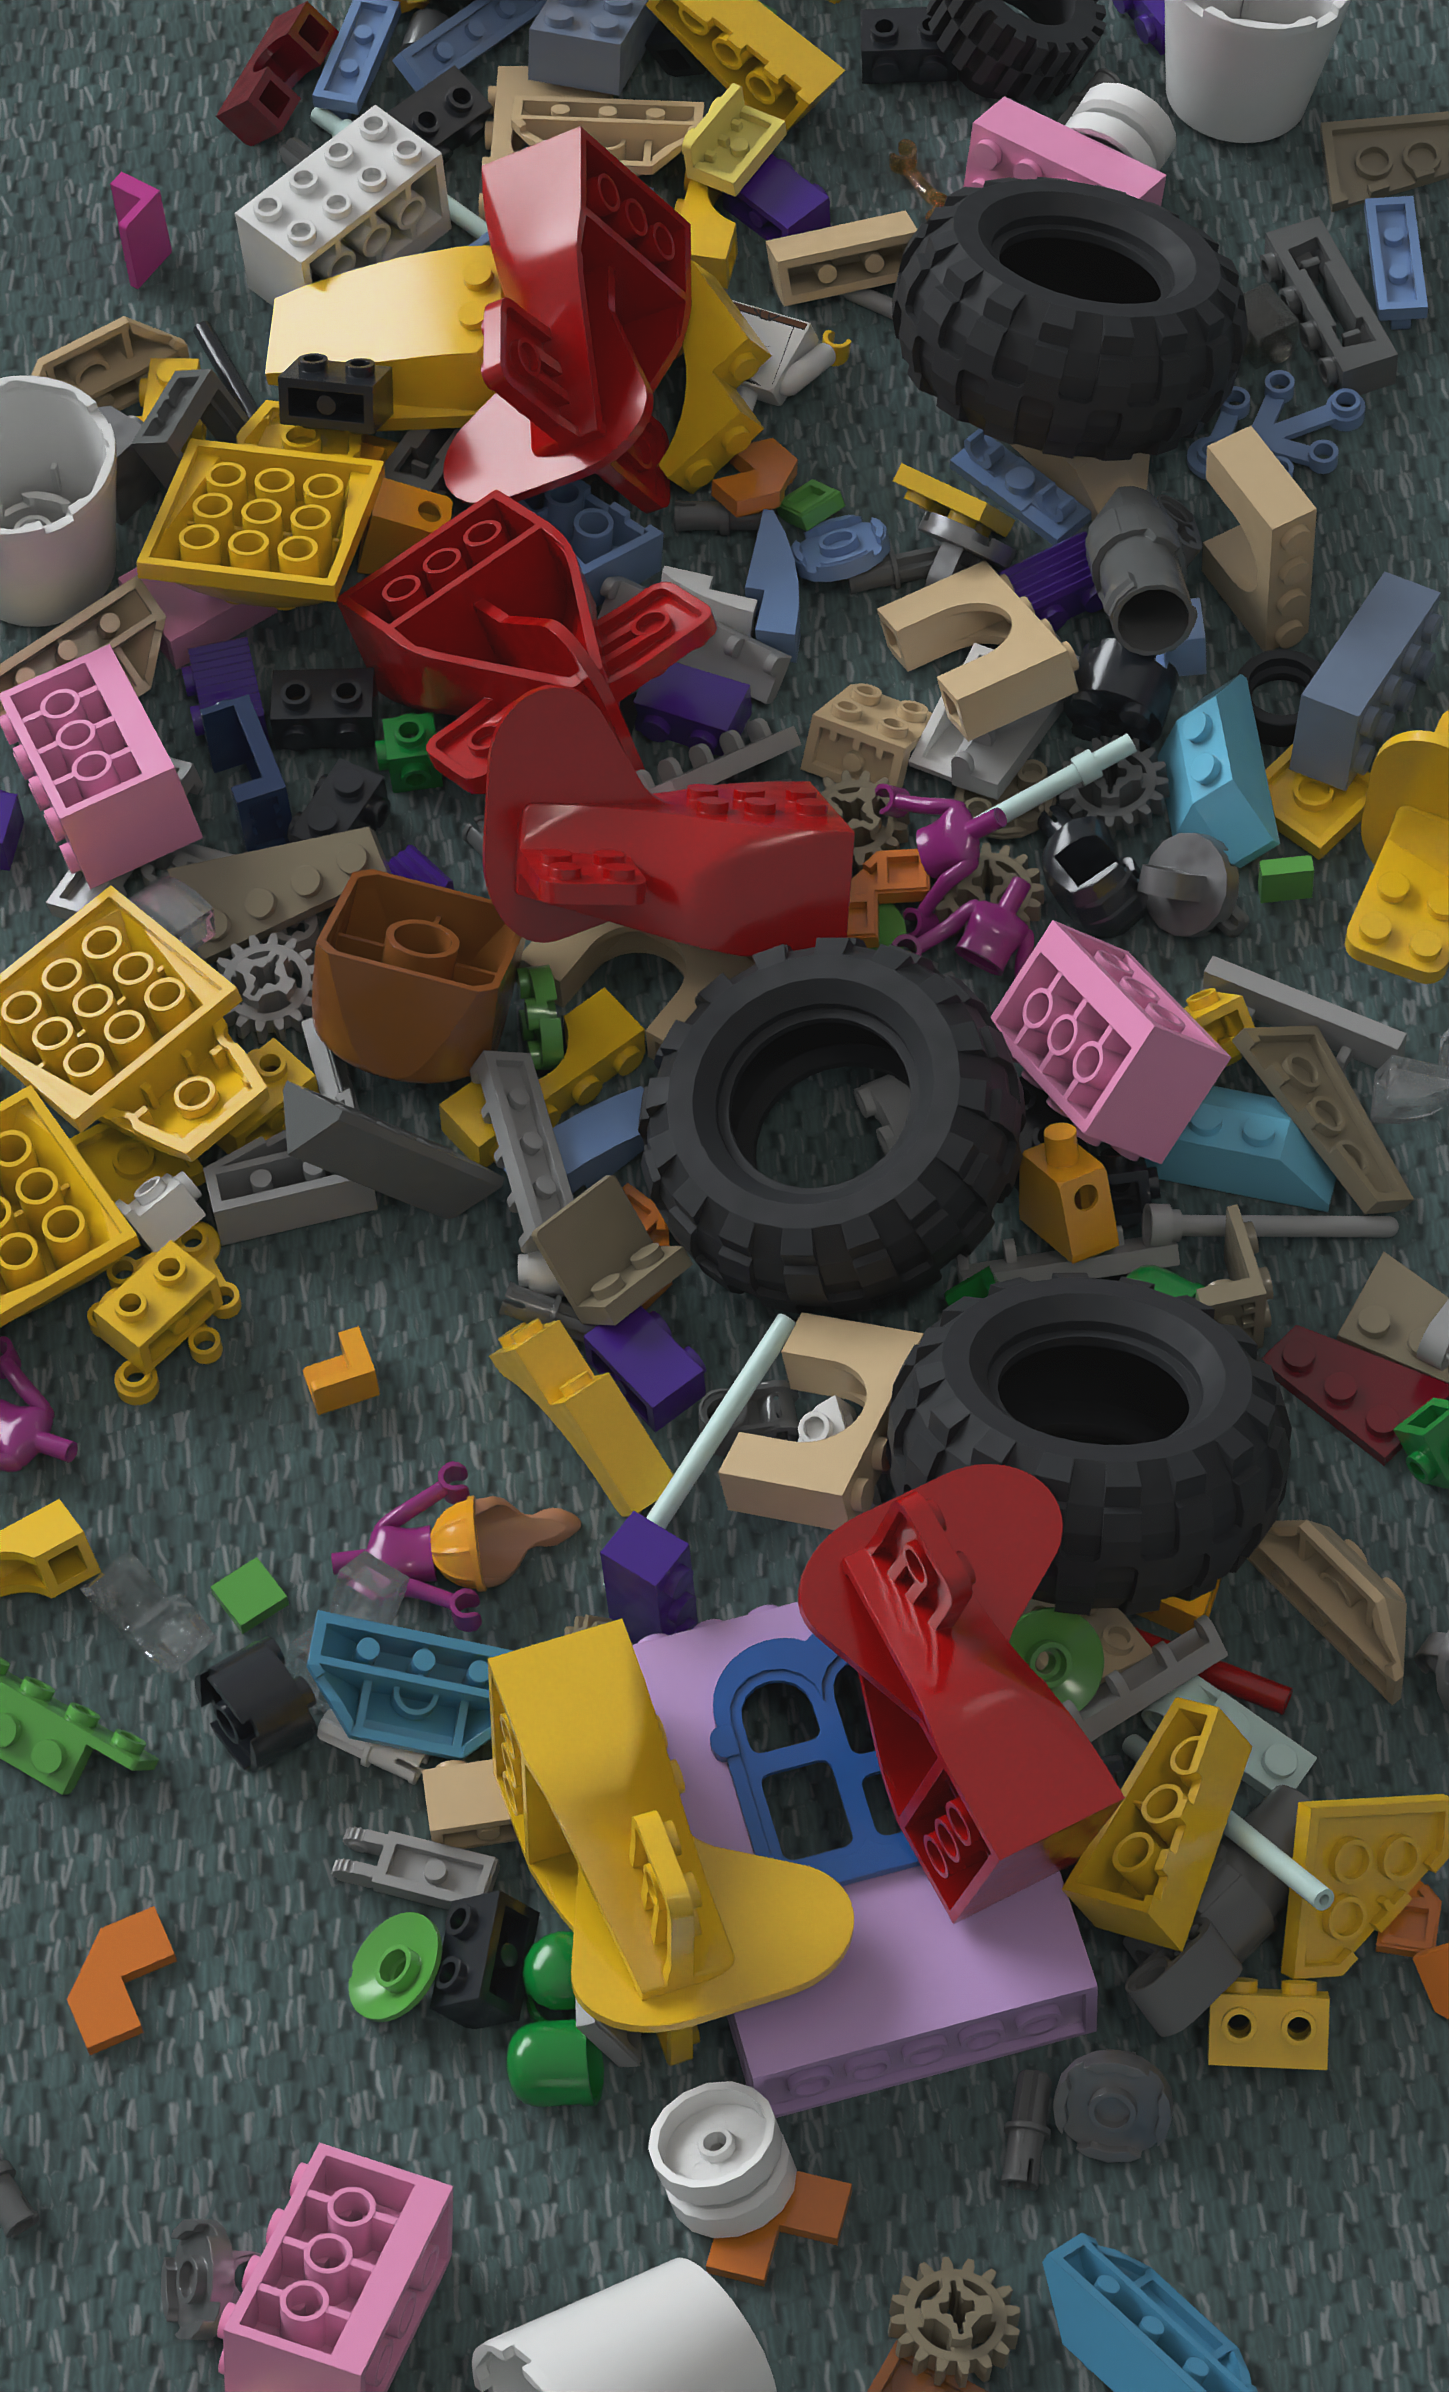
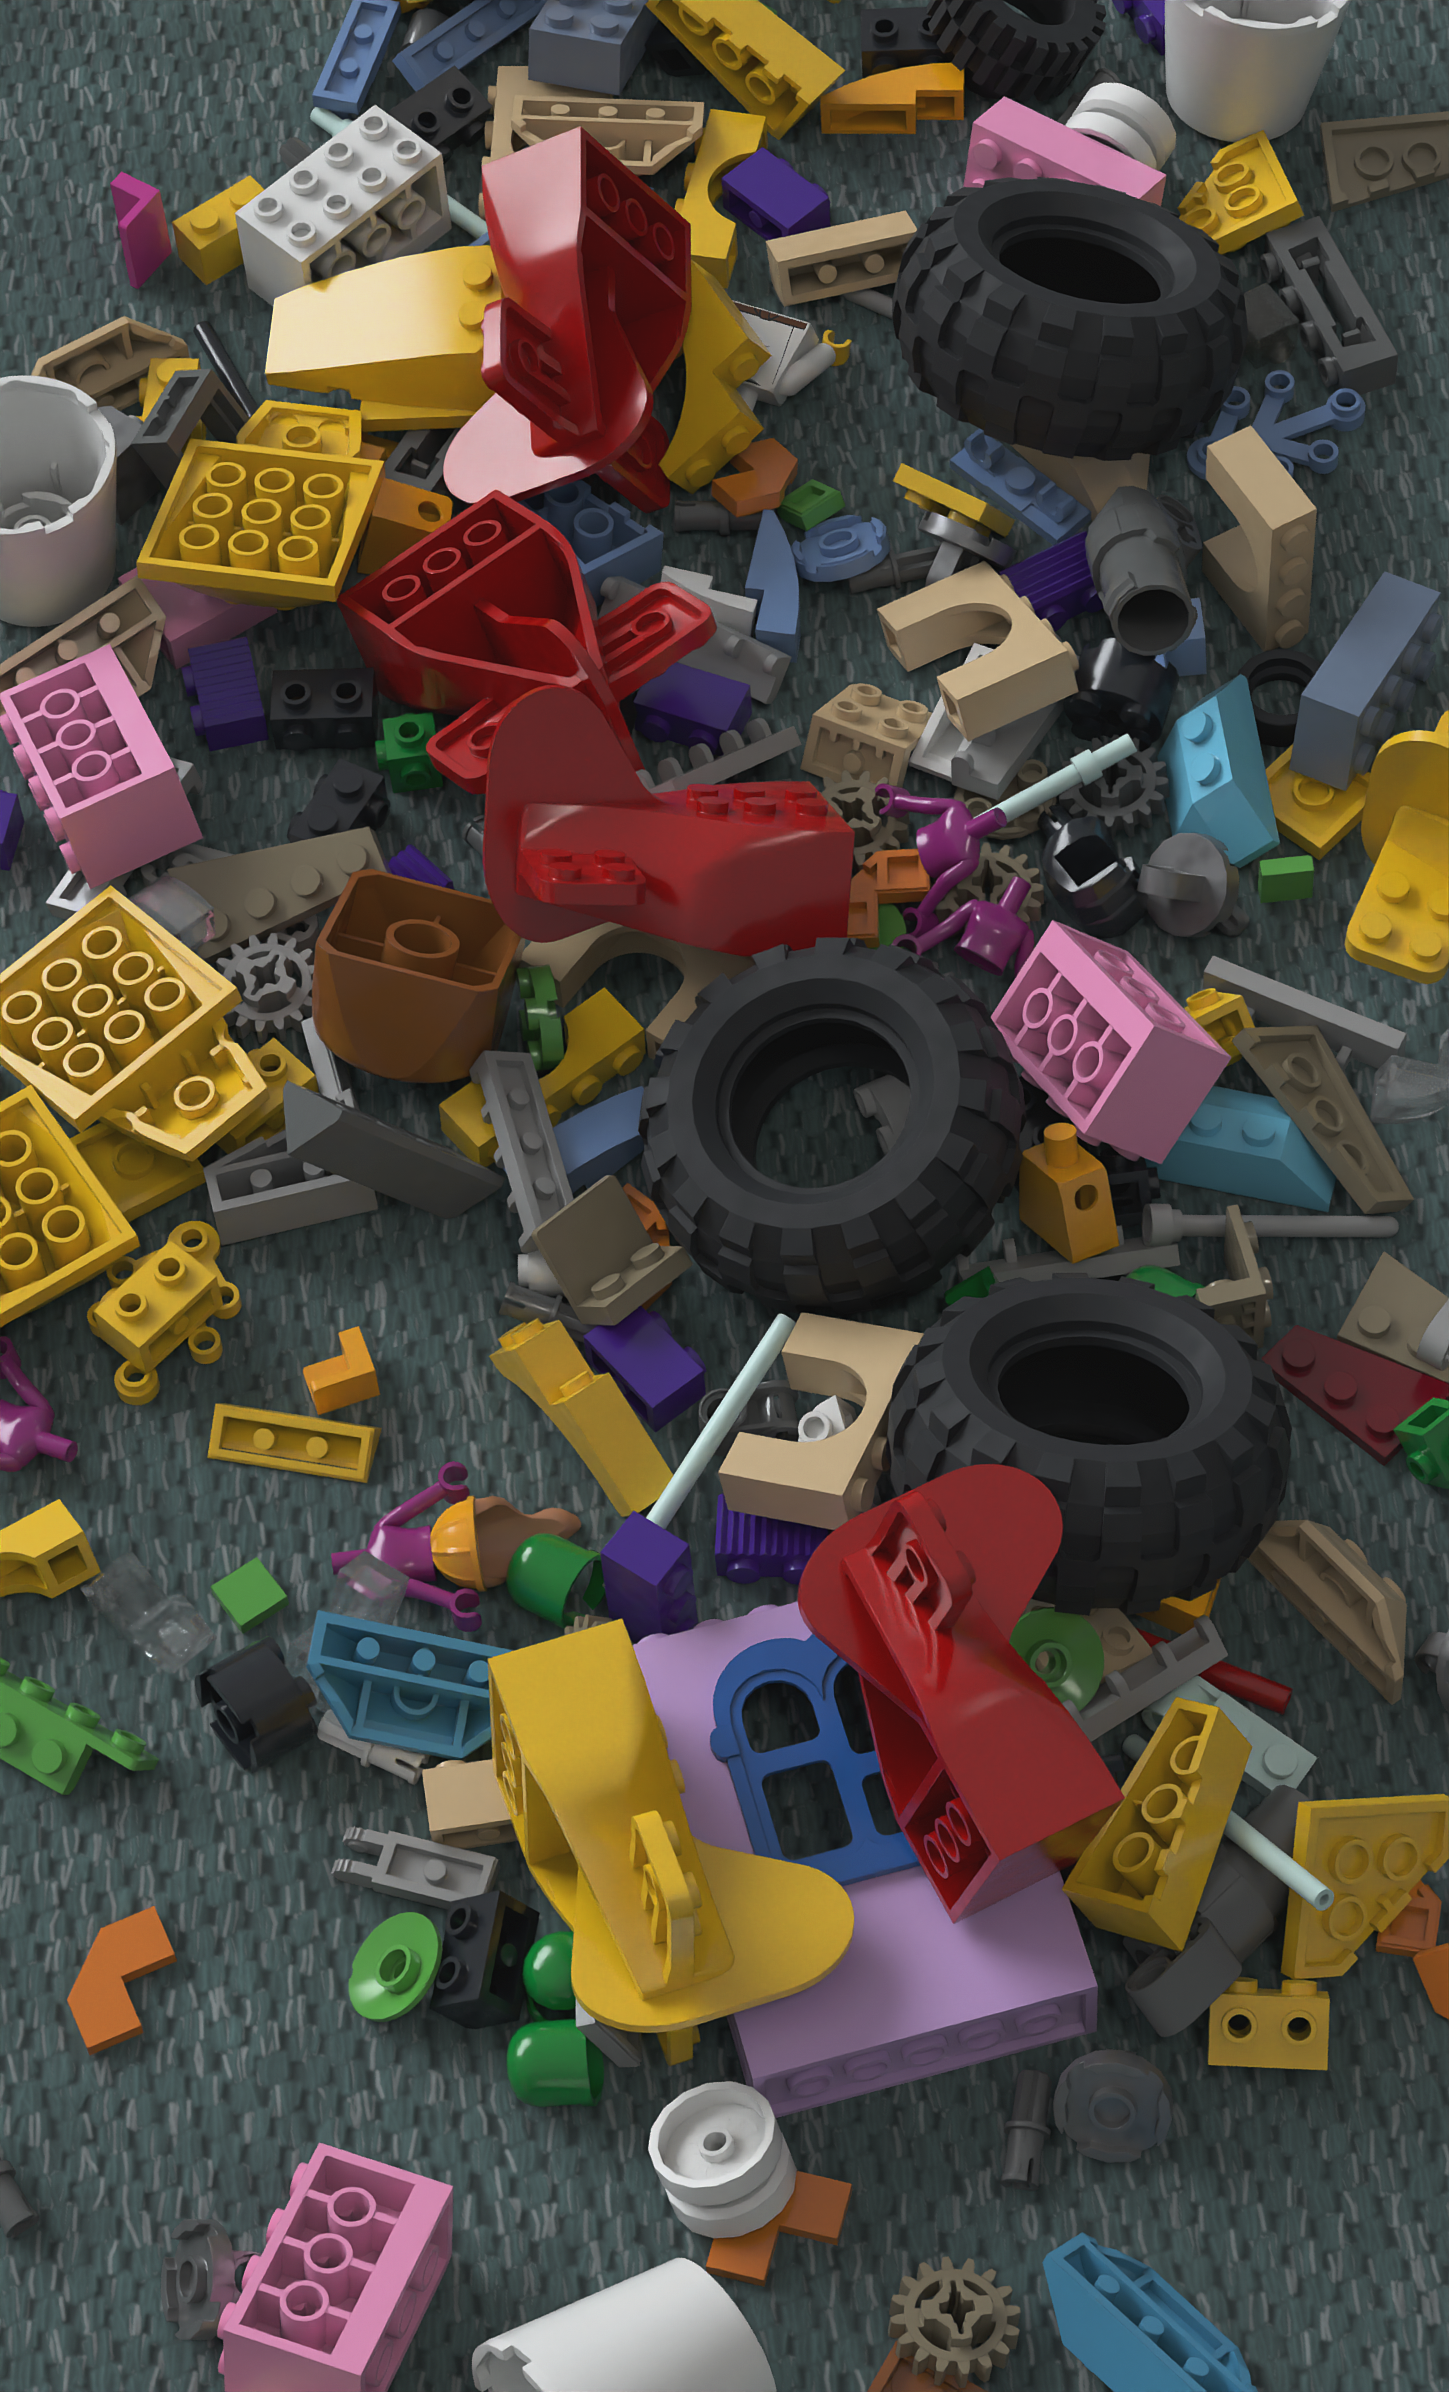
white brick [115,1171,206,1252] -> none
dark blue panel [200,694,292,852] -> none
dark red arch [216,1,339,146] -> none
black brick [278,353,393,434] -> none
light yellow bracket [682,83,787,197] -> none
clear orange piece [889,139,947,221] -> none
medium blue plate [1364,196,1428,330] -> none
none -> yellow brick [172,175,265,285]
none -> yellow slope [207,1403,382,1483]
none -> green helmet [506,1533,606,1629]
none -> dark purple brick [715,1493,830,1585]
none -> light orange slope [820,63,965,134]
none -> yellow plate [1177,130,1304,255]

